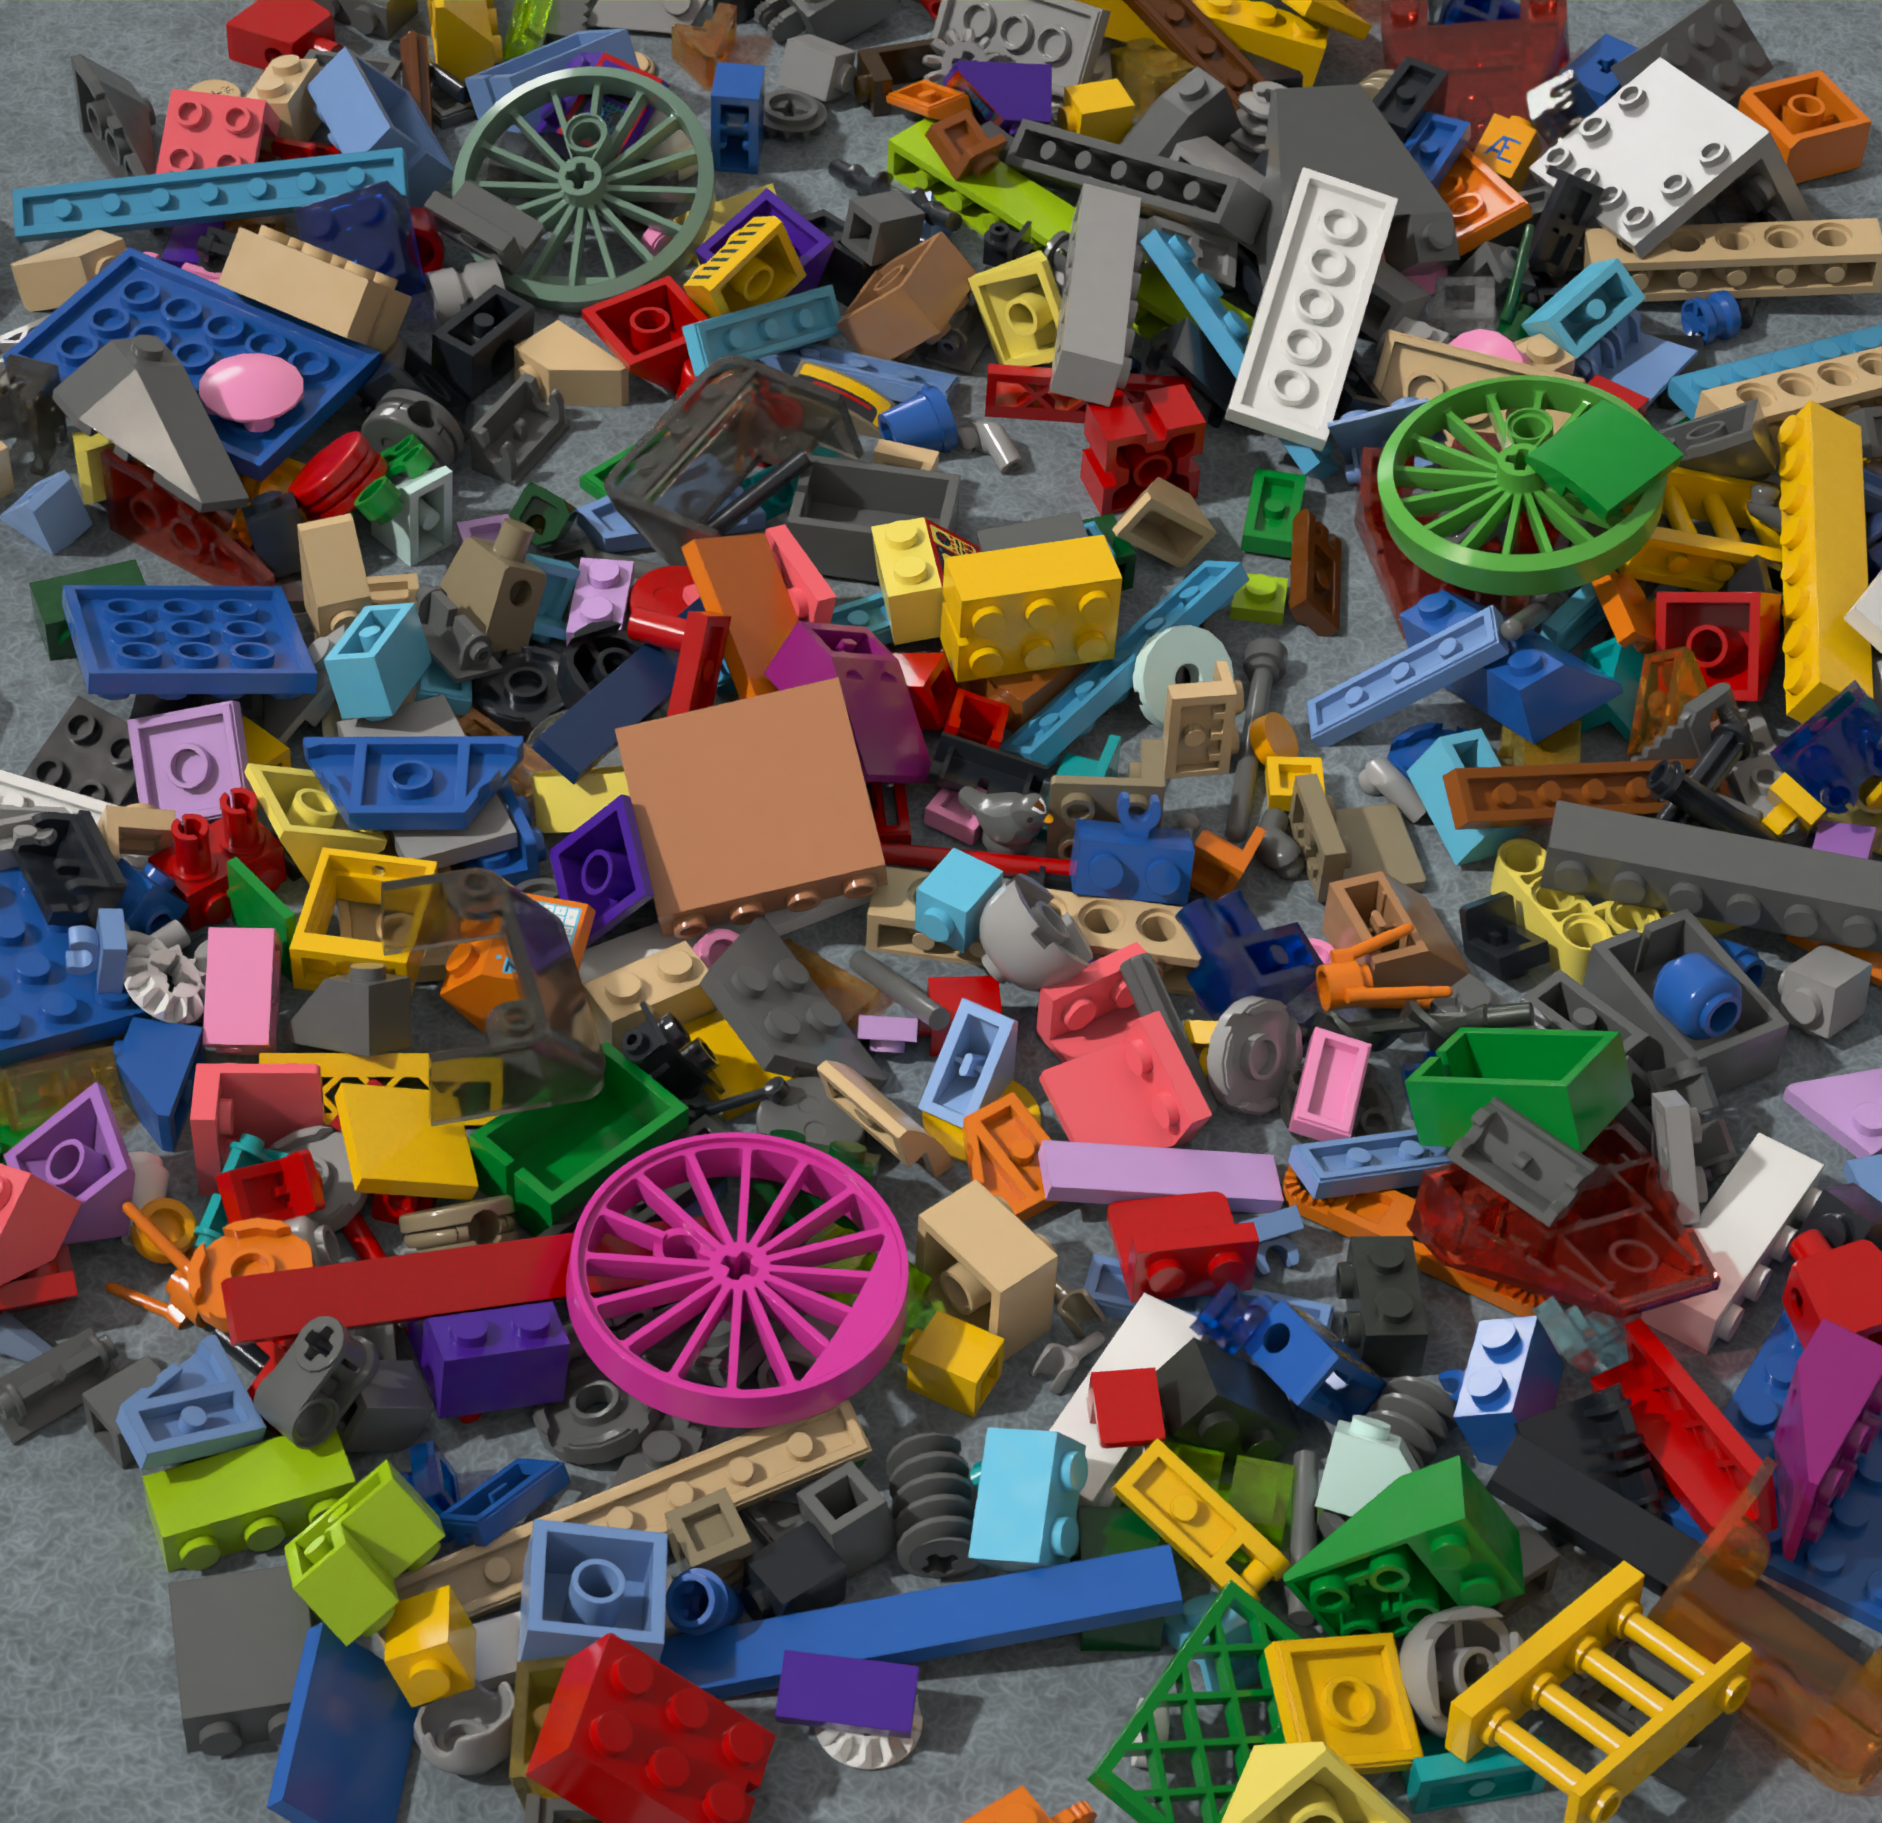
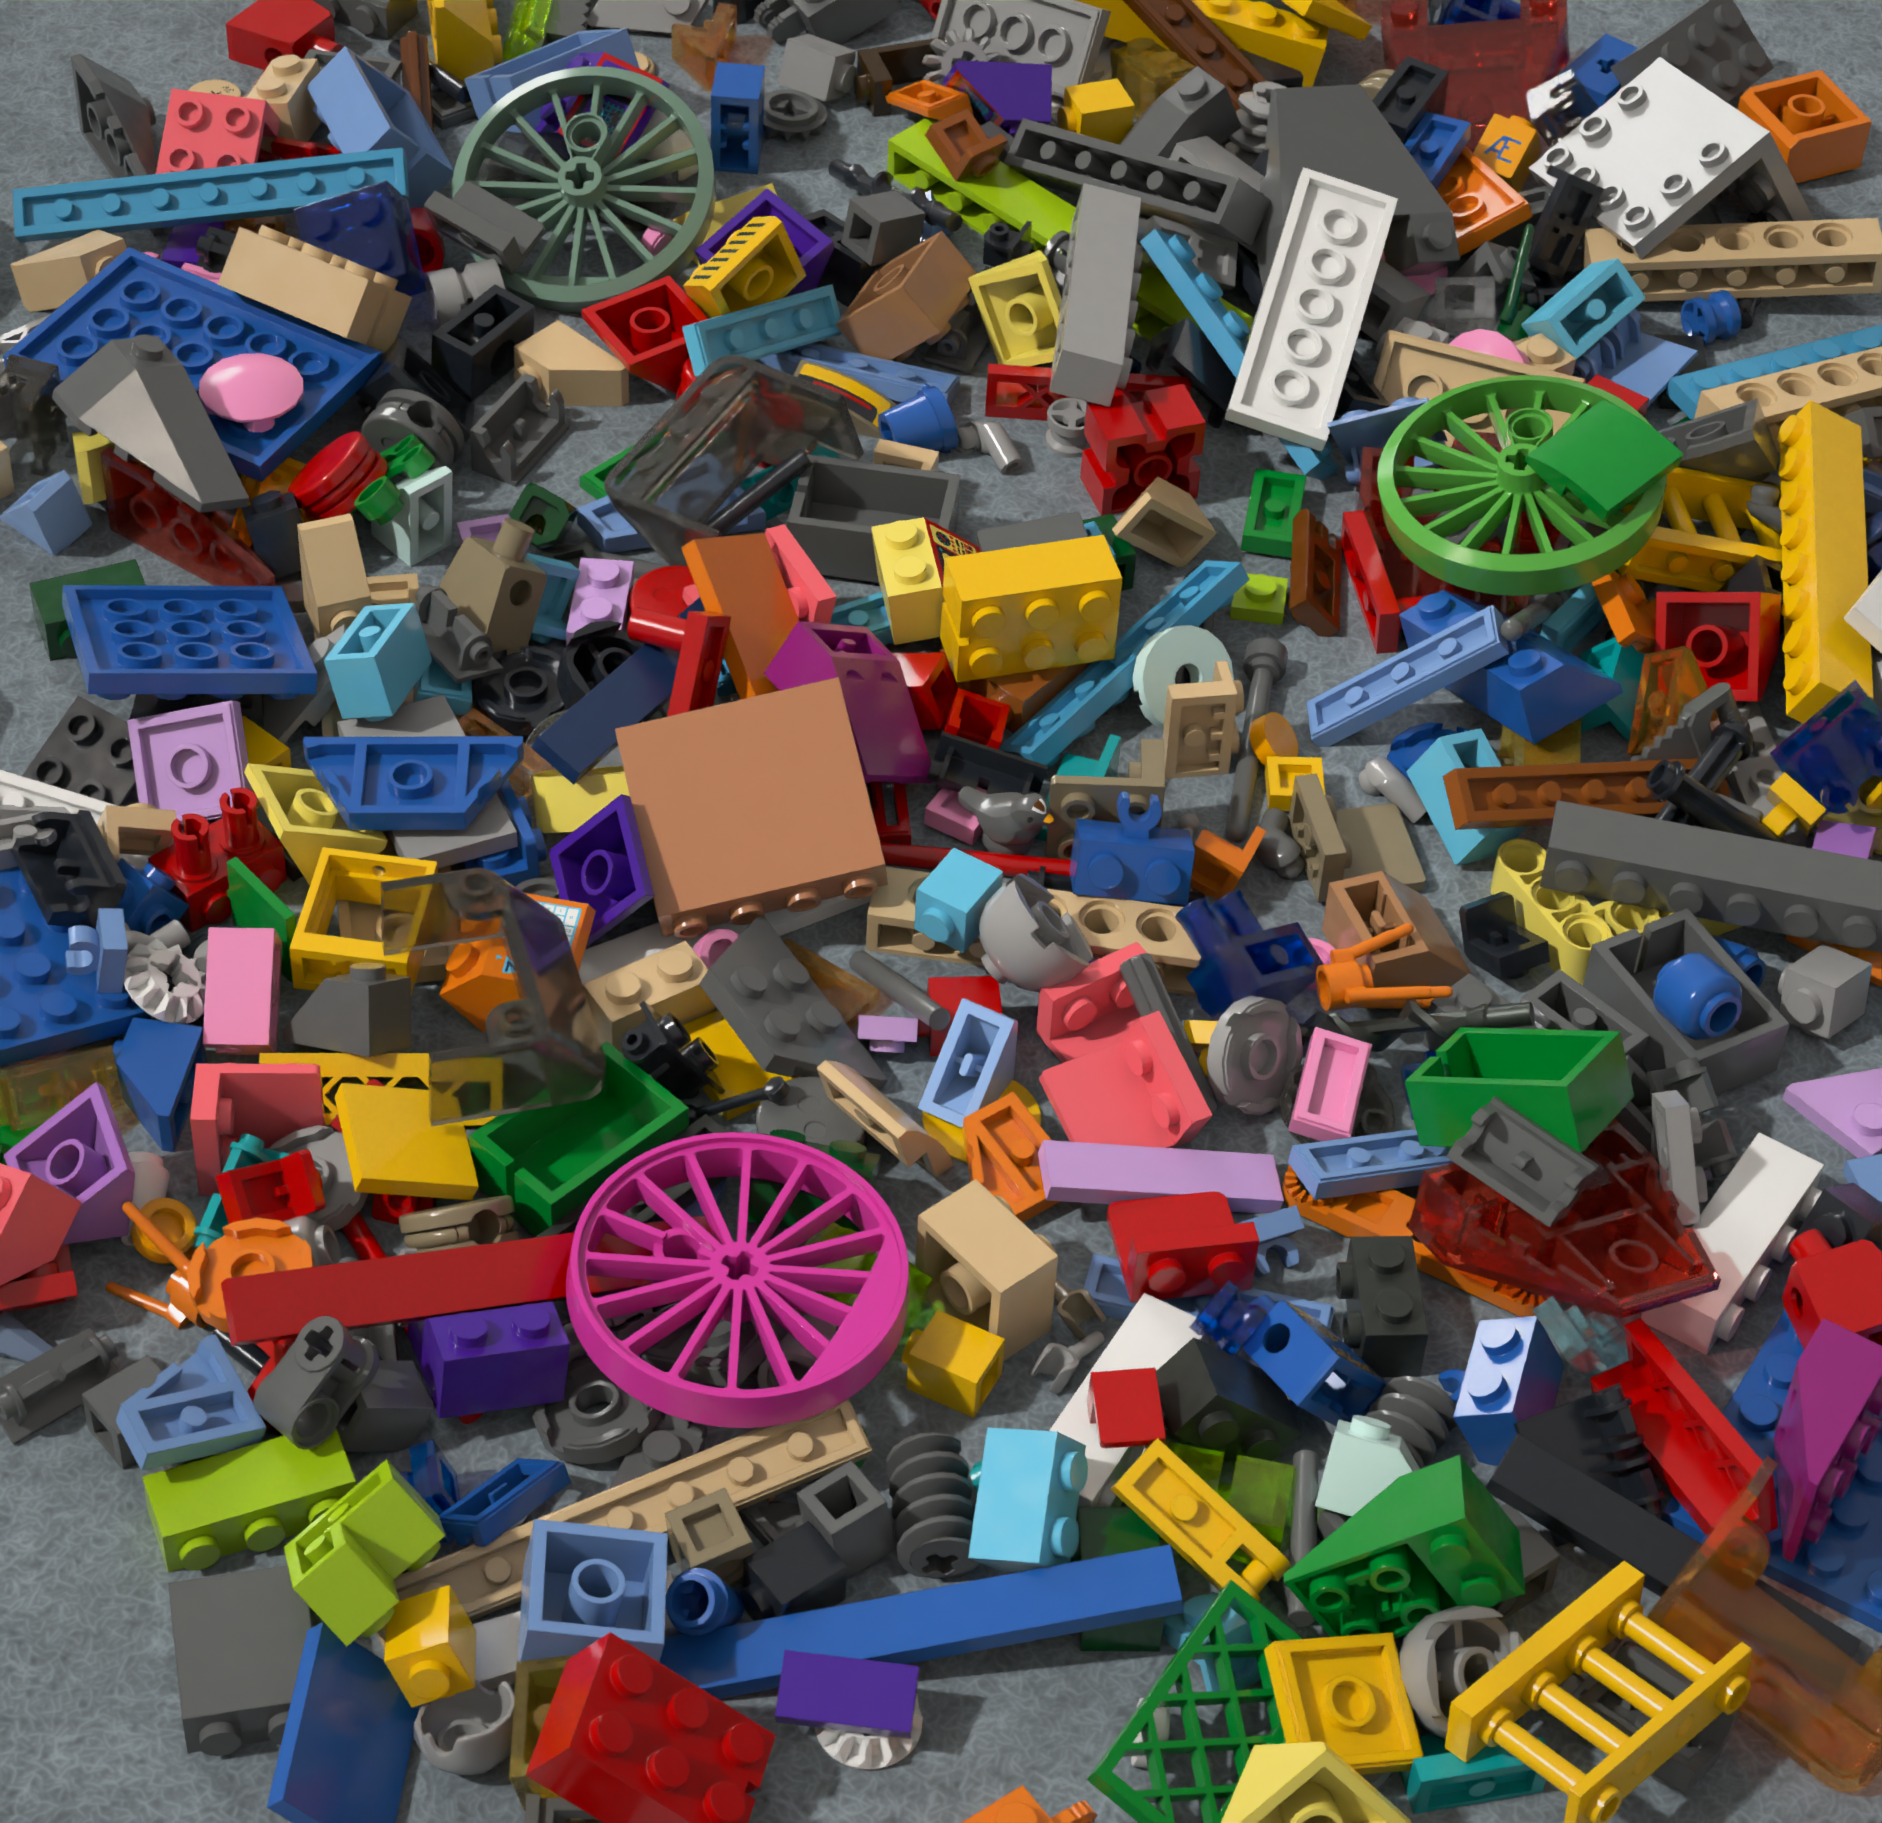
none -> light grey wheel [1045,398,1090,458]
none -> red piece [1341,510,1455,654]

